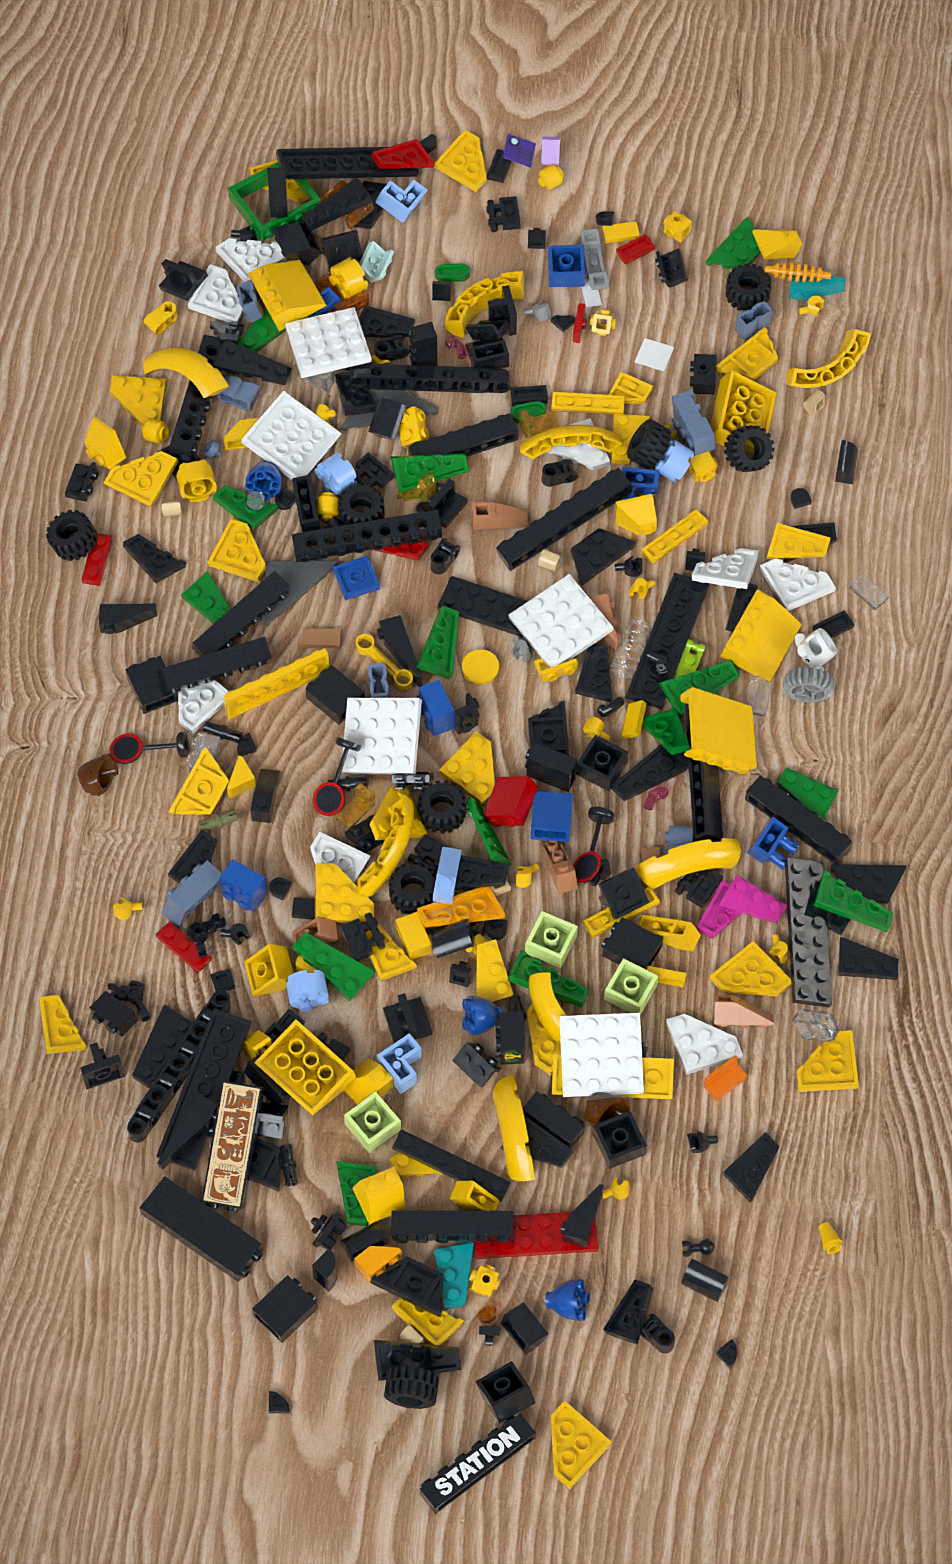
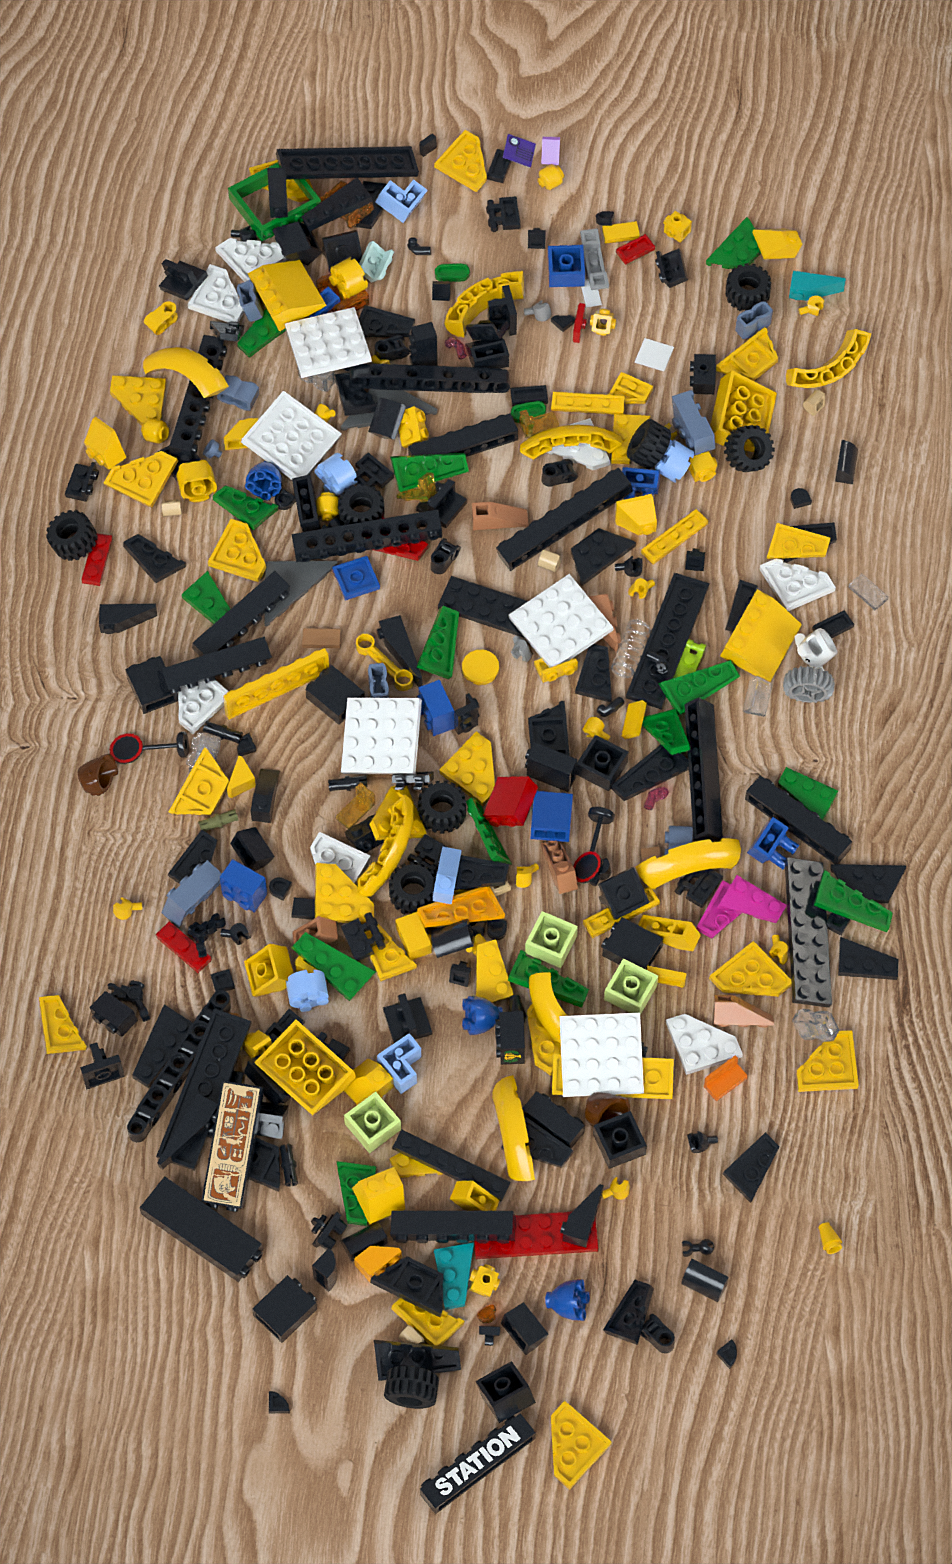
black wing [213,340,292,385] -> none
clear tile [247,491,265,510] -> none
black piece [313,737,362,816] -> none
red wing [371,139,434,169] -> none
black bracket [452,1042,501,1087] -> none
yellow panel [680,687,757,774] -> none
white plate [692,548,759,589] -> none
light orange piece [765,262,831,282] -> none
none -> black brick [230,827,275,871]
none -> black arm [407,237,431,255]

